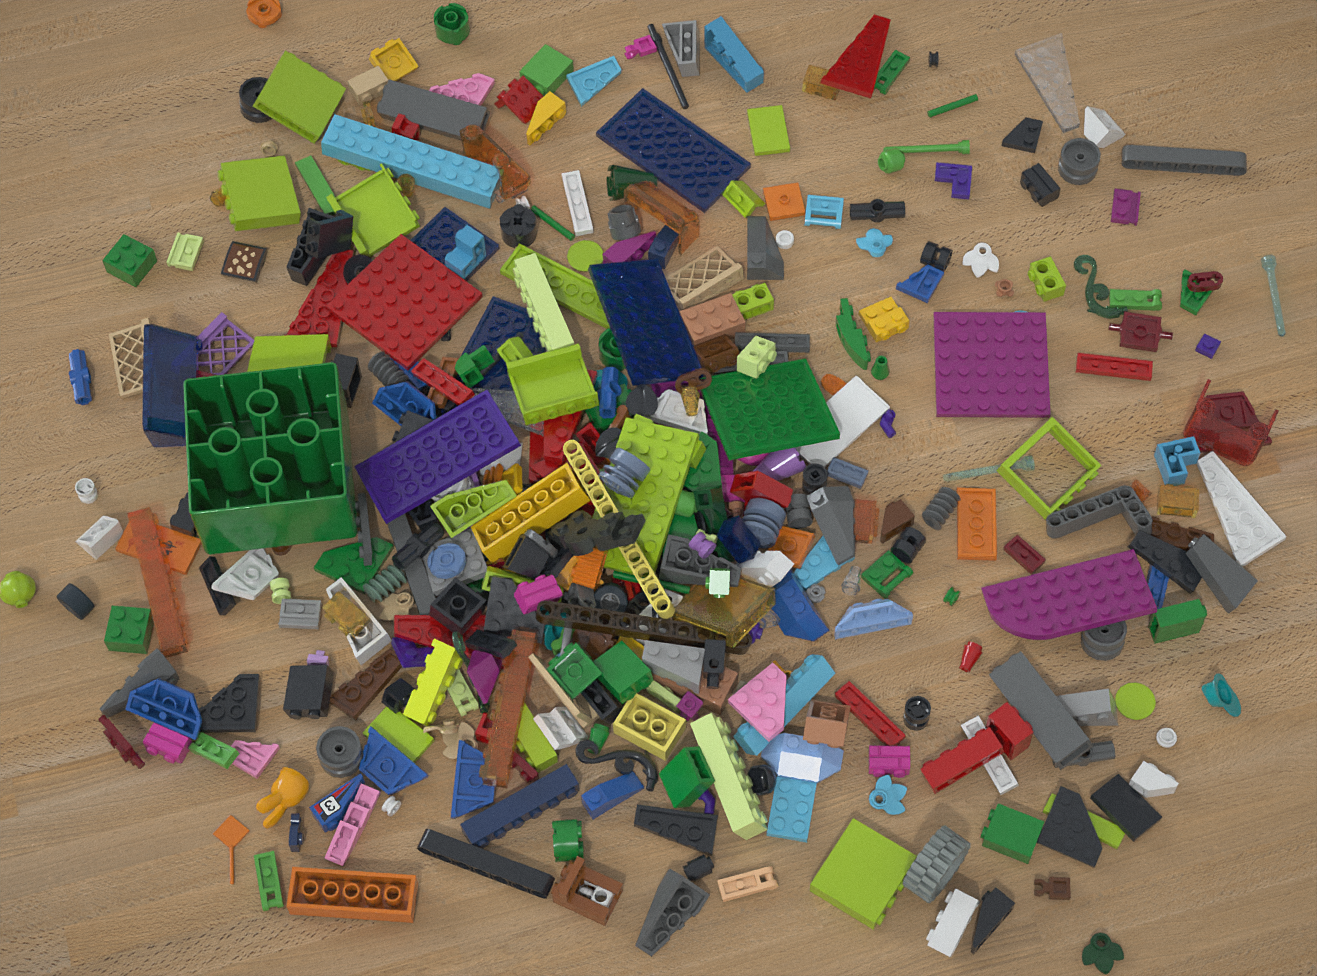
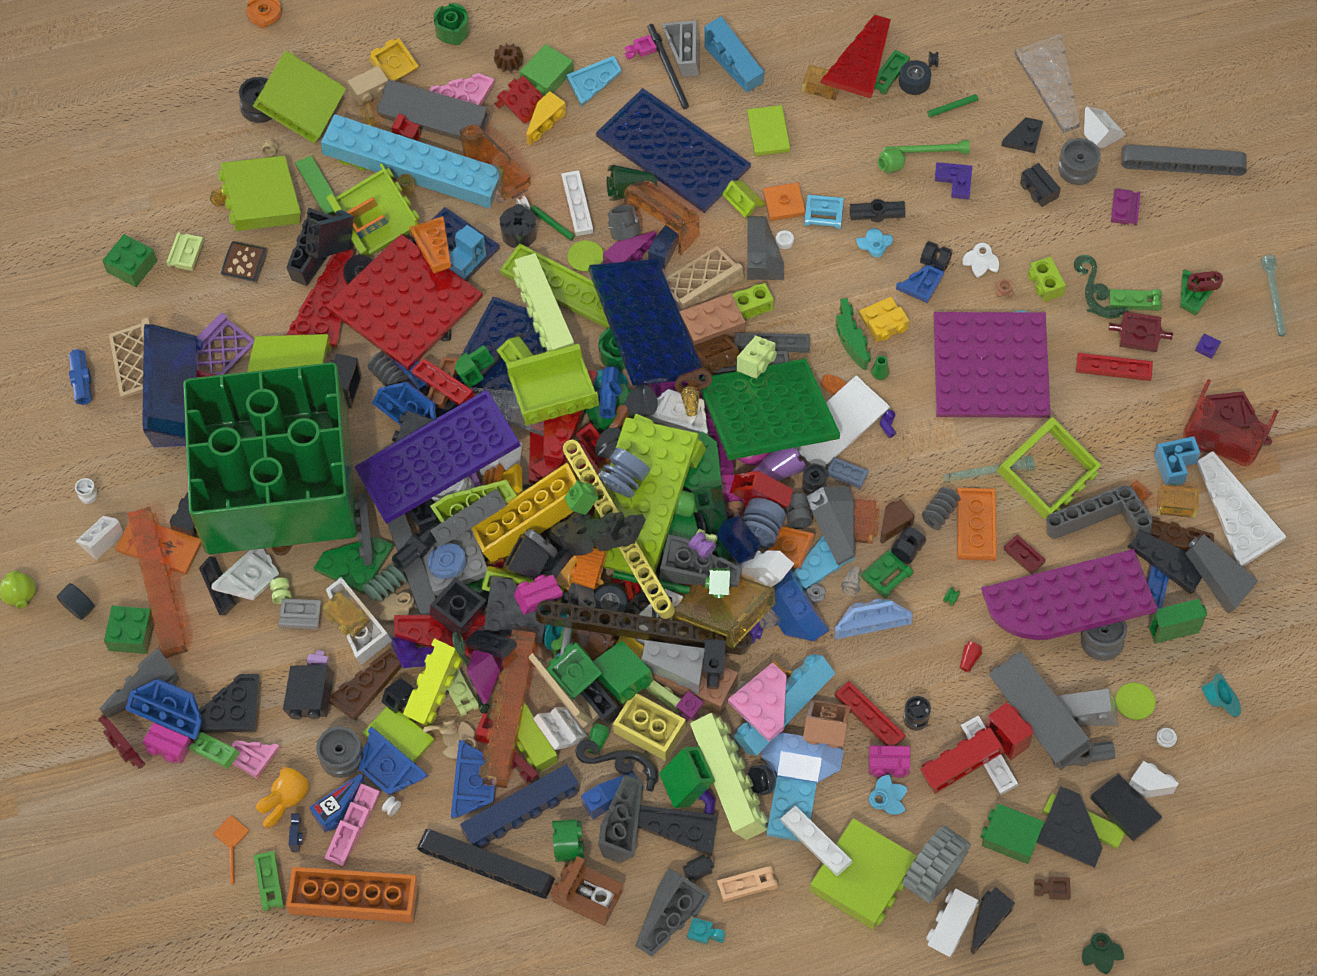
none -> orange piece [347,197,388,238]
none -> orange wing [409,216,451,273]
none -> dark grey plate [430,488,507,547]
none -> reddish brown gear [494,42,523,73]
none -> bright green brick [564,480,599,515]
none -> dark grey wedge [598,775,642,863]
none -> teal plate [687,917,725,945]
none -> white plate [780,806,852,876]
none -> black wheel [899,60,931,95]

